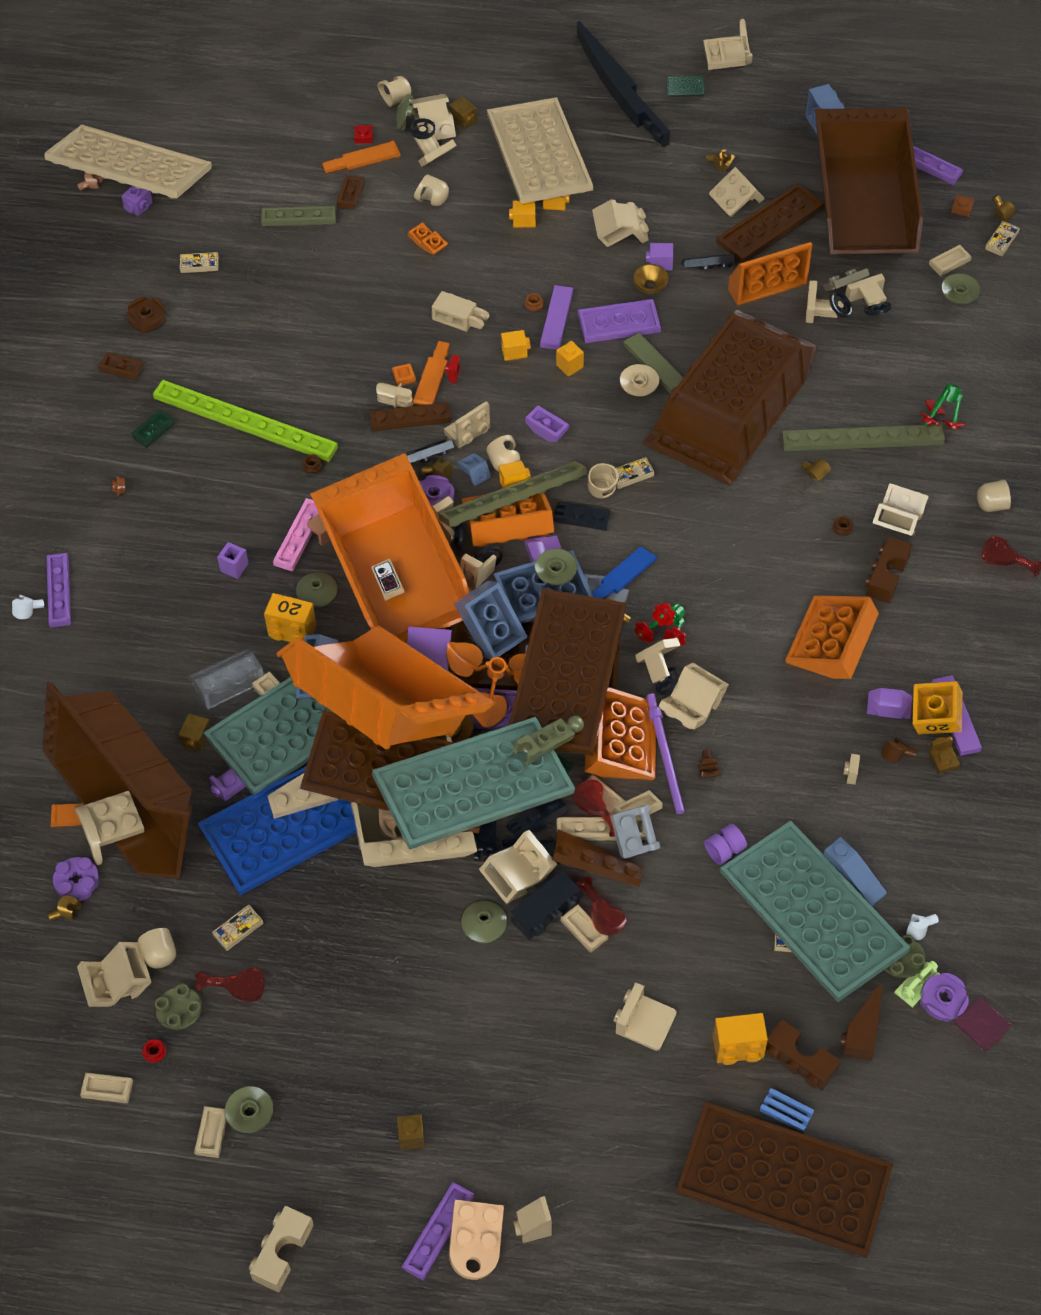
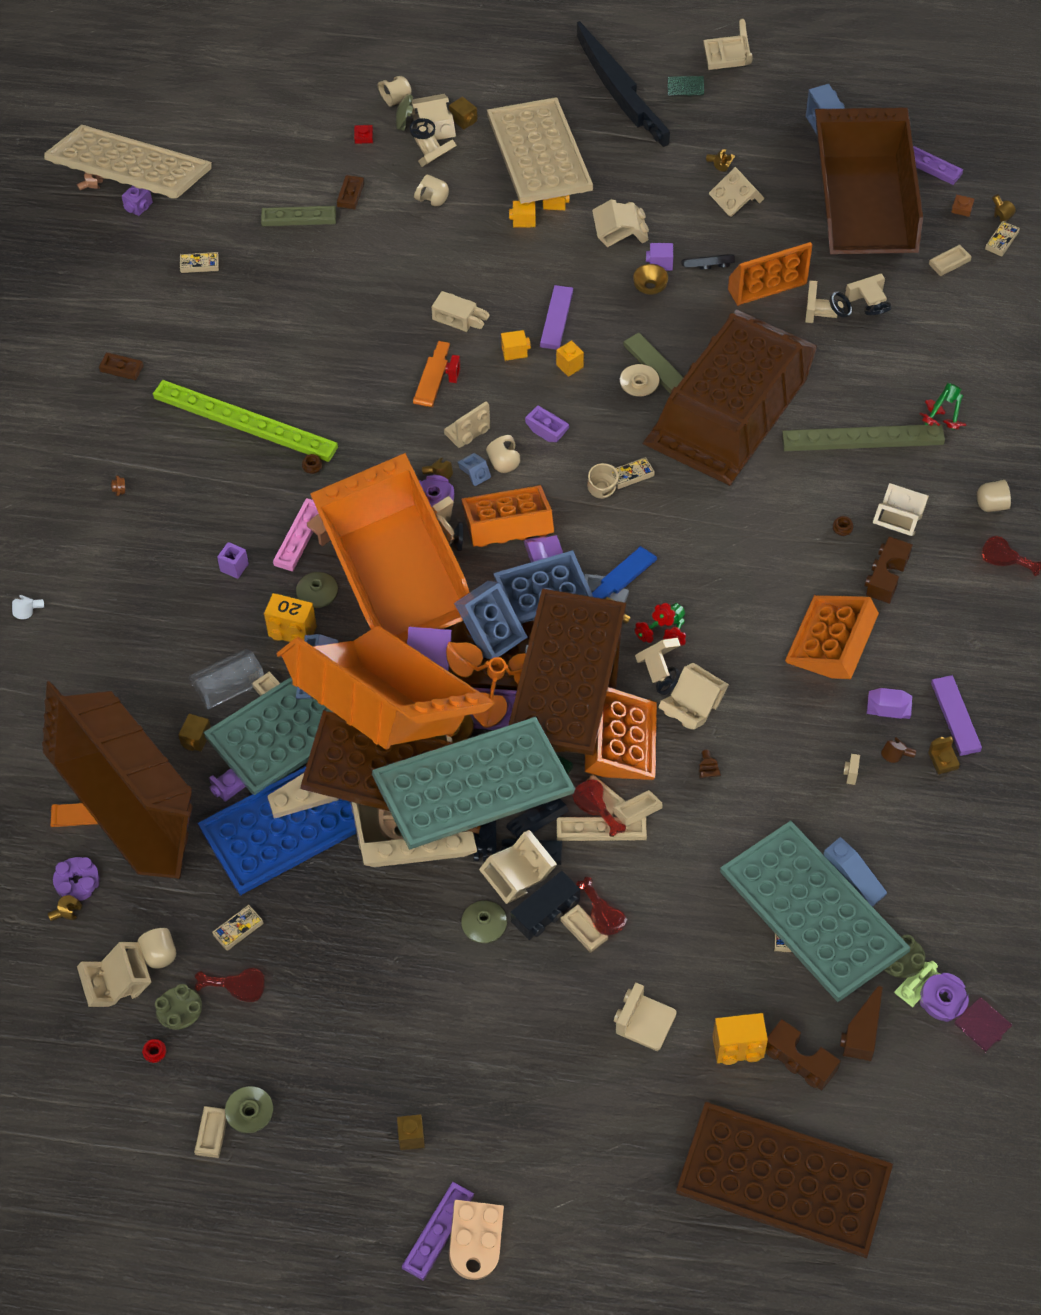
medium lavender tile [46,553,71,628] -> none
tan piece [75,791,144,865] -> none
tan tile [80,1072,133,1103] -> none
reddish brown plate [126,297,166,333] -> none
clear green plate [131,409,175,448] -> none
tan arch [249,1206,314,1292] -> none
orange piece [322,141,401,173] -> none
reddish brown plate [370,402,451,432] -> none
tile [371,559,405,601] -> none
tan arm [376,383,413,408] -> none
orange tile [392,363,416,386] -> none
hinge [406,438,454,463] -> none
orange slope [408,222,448,255] -> none
olive plate [438,461,587,527] -> none
tan piece [460,546,503,592] -> none
light orange brick [498,461,531,488] -> none
olive plate [513,716,584,766] -> none
tan slope [513,1196,552,1243] -> none
dark orange plate [524,293,544,311] -> none
olive dish [535,549,577,585] -> none
reddish brown wing [552,829,643,887] -> none
black hinge [553,501,611,531] -> none
medium lavender tile [578,299,661,343] -> none
light grey plate [610,804,660,859] -> none
medium lavender bar [647,694,685,814] -> none
medium lavender wheel [704,824,747,865] -> none
reddish brown plate [716,183,824,263] -> none
medium blue tile [760,1088,814,1133] -> none
pearl gold piece [801,459,831,482] -> none
dark tan plate [823,268,870,292] -> none
white piece [906,914,939,940] -> none
light orange brick [913,681,963,735] -> none
olive dish [941,274,980,304] -> none

